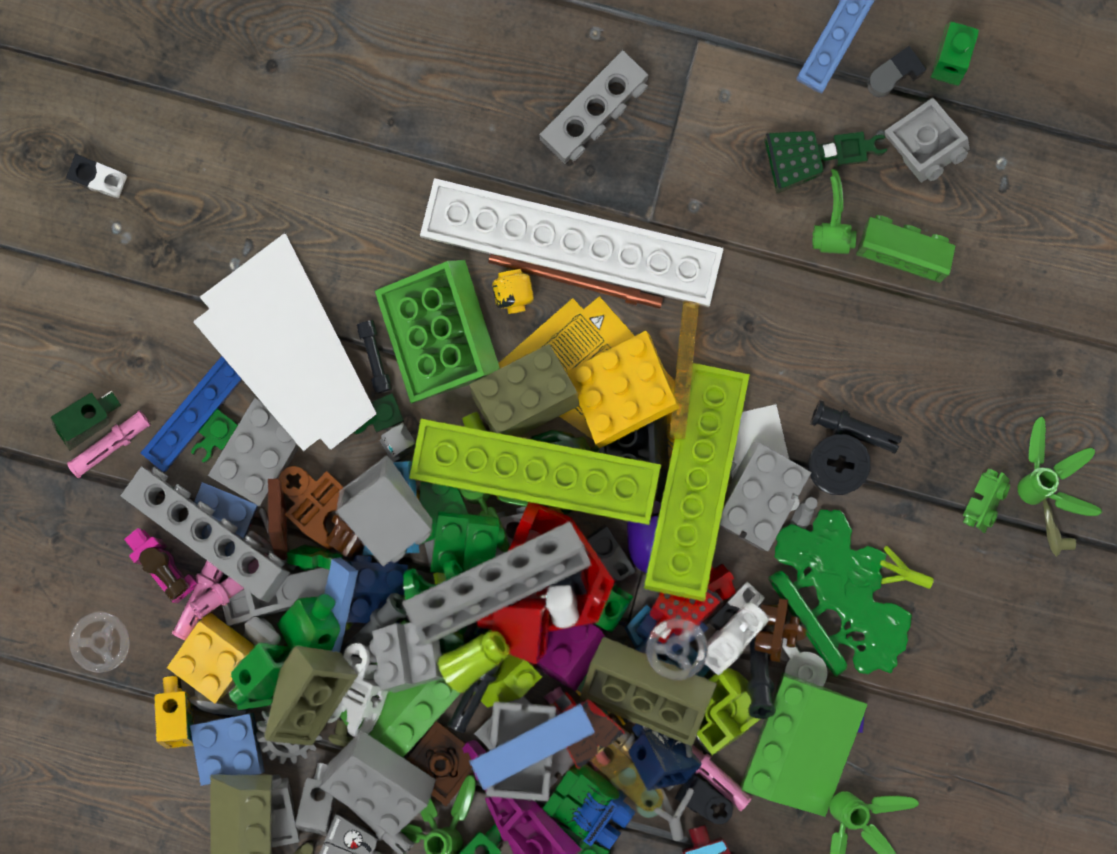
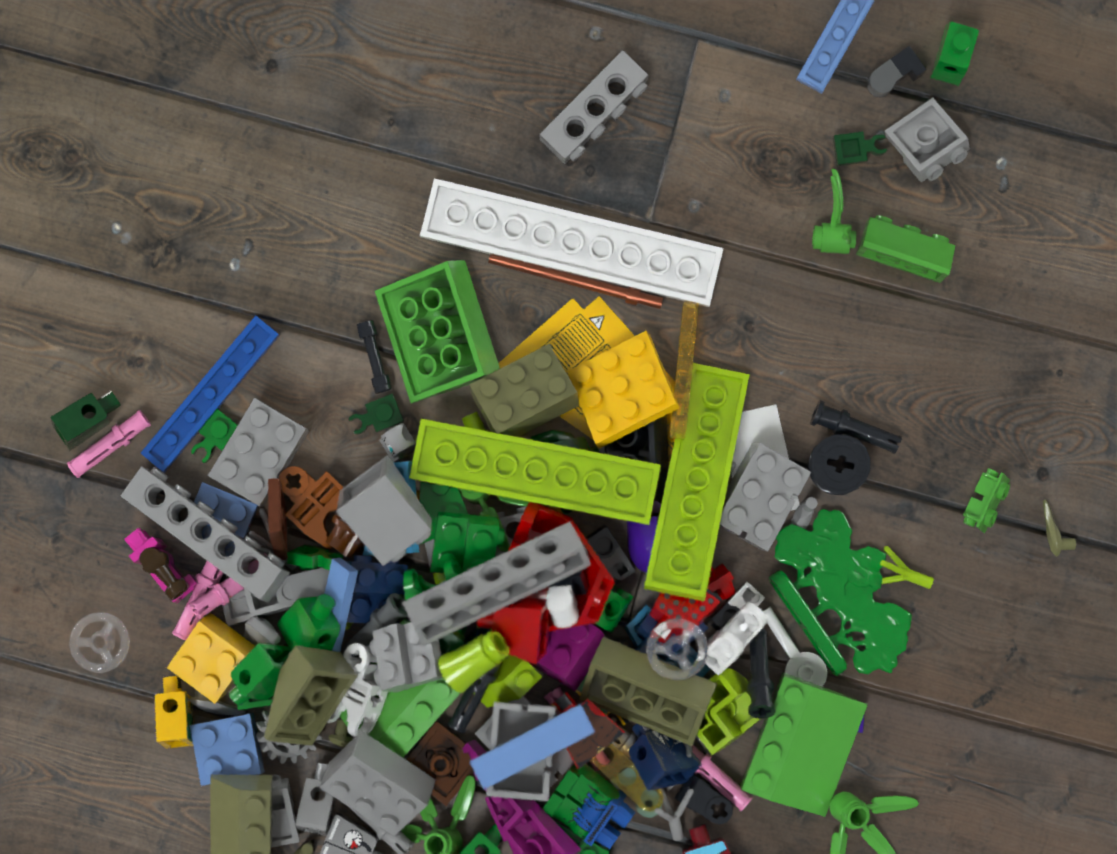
leg [66,153,127,198] -> none
white sticker [194,233,376,451] -> none
yellow head [492,269,534,314] -> none
reddish brown hips [755,599,807,662] -> none
dark green torso [764,131,837,194] -> none
bright green plant [1017,417,1102,516] -> none

